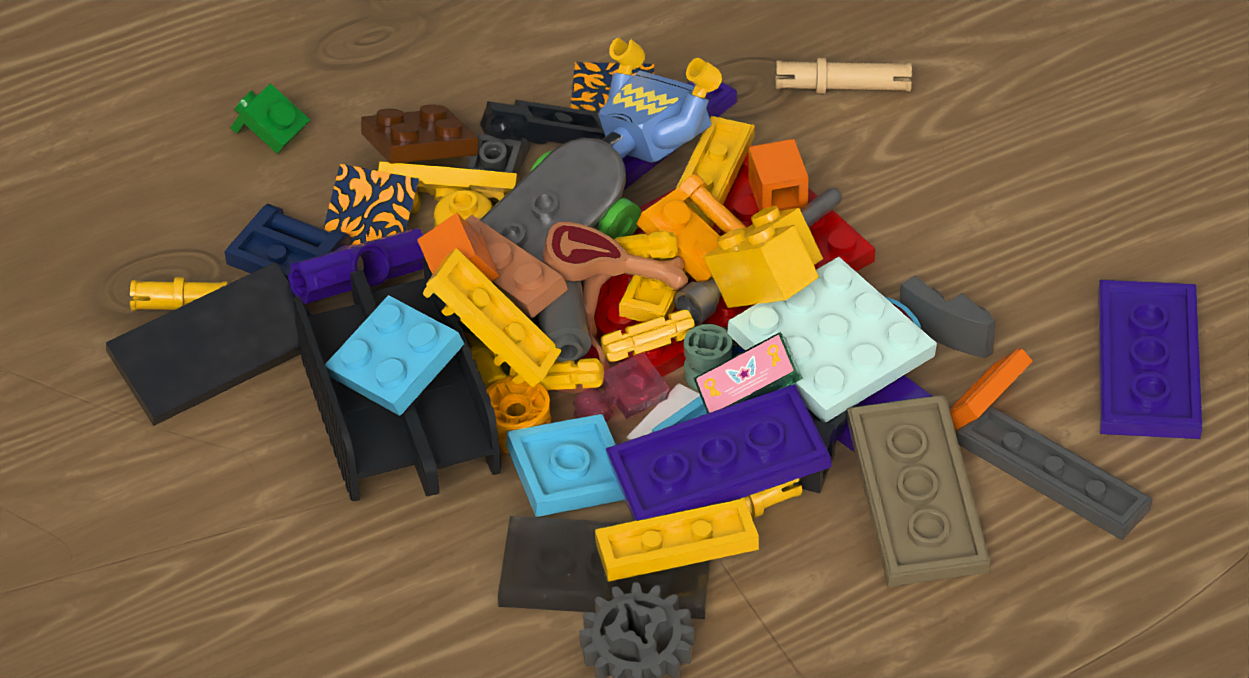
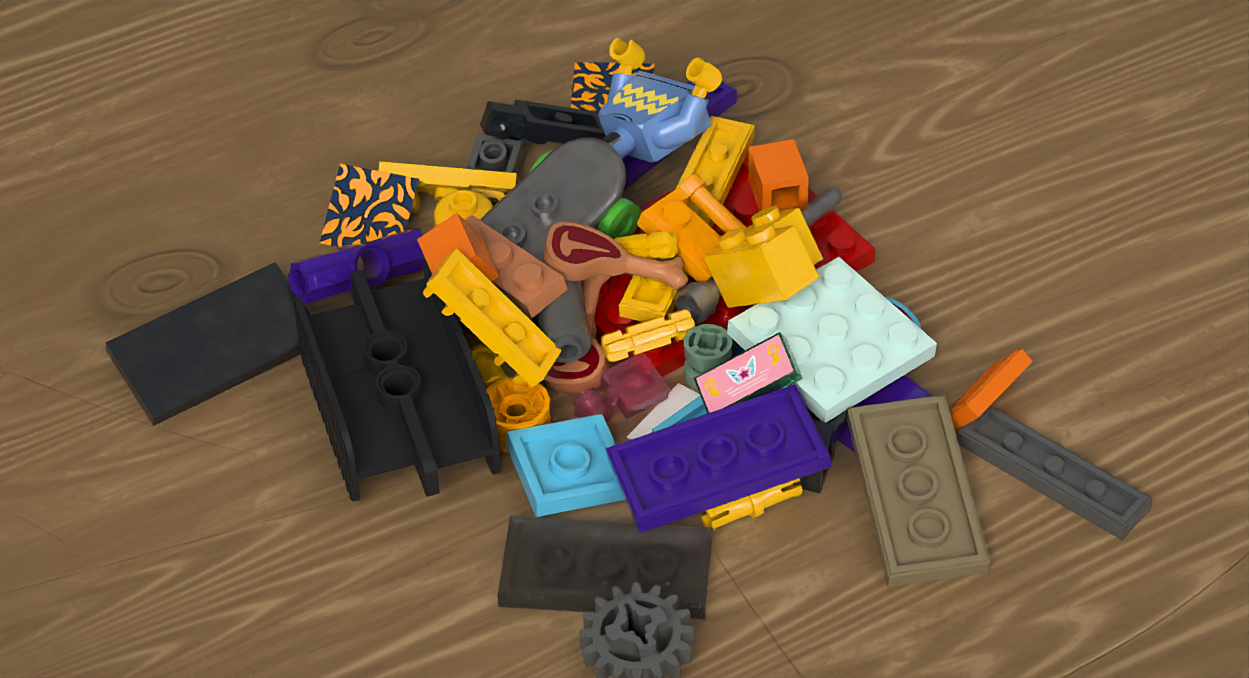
yellow pin [130,277,228,311] -> none
dark blue plate [224,204,351,281] -> none
green bracket [230,83,310,154] -> none
medium azure plate [325,295,464,416] -> none
reddish brown plate [361,104,478,164] -> none
yellow axle [509,358,604,390] -> none
yellow plate [595,498,759,582] -> none
tan pin [775,58,912,93] -> none
dark grey slope [900,276,995,358] -> none
dark purple tile [1098,280,1202,439] -> none

